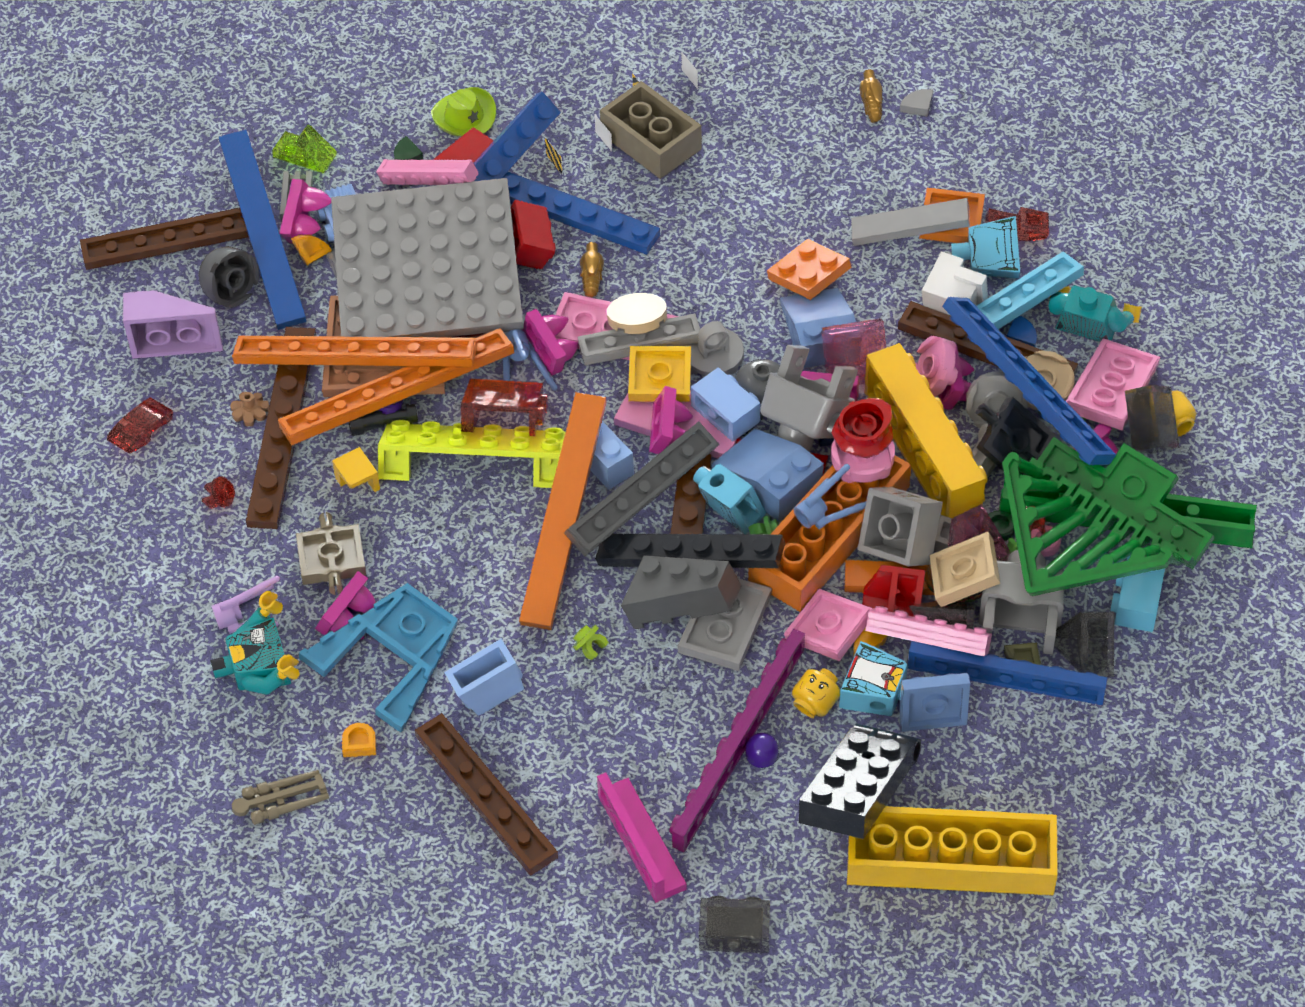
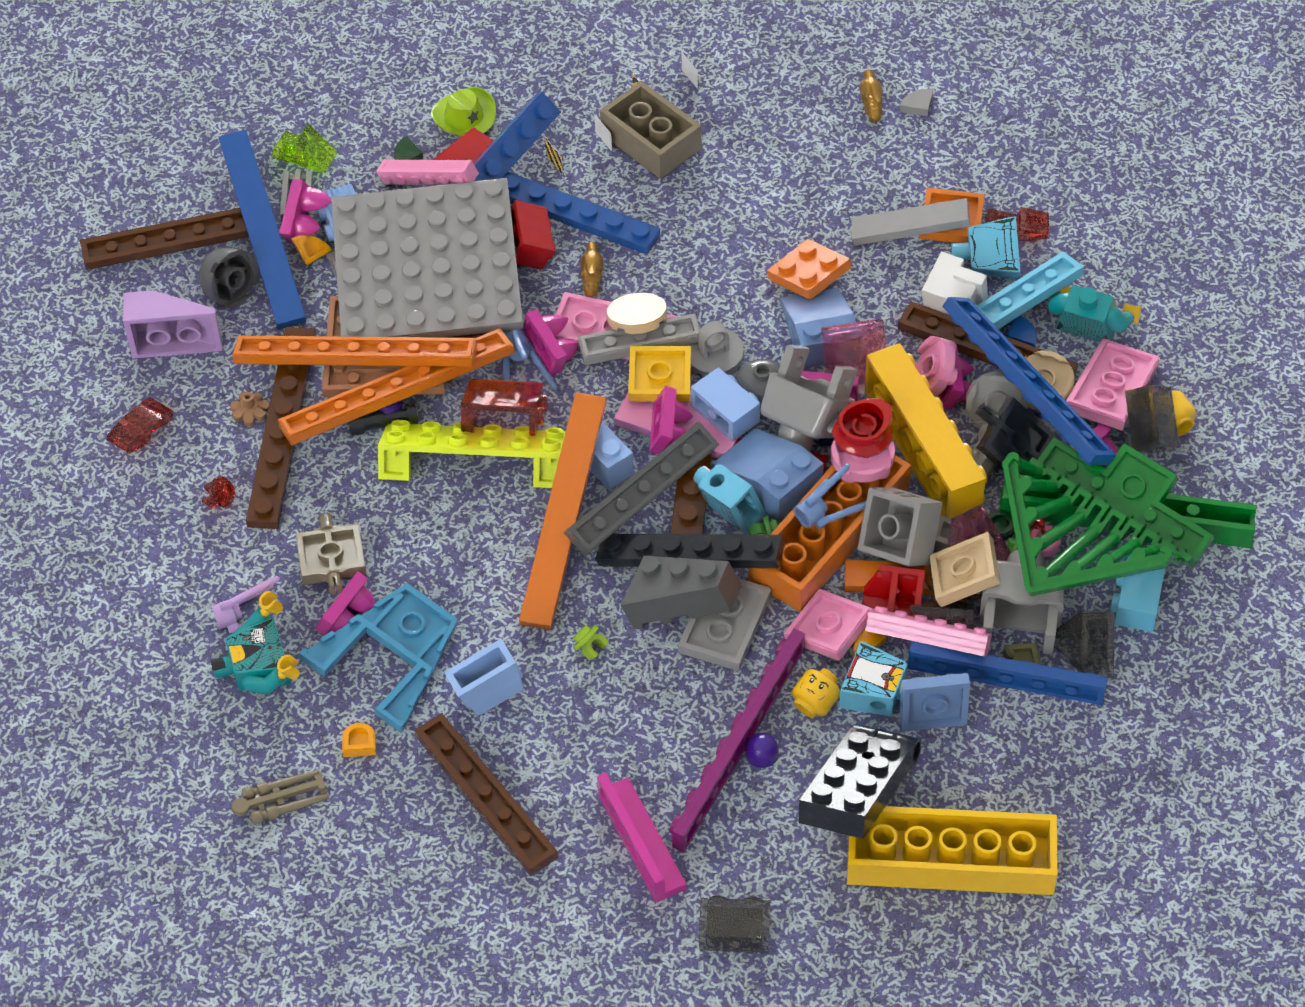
yellow panel [332,447,380,492] -> none

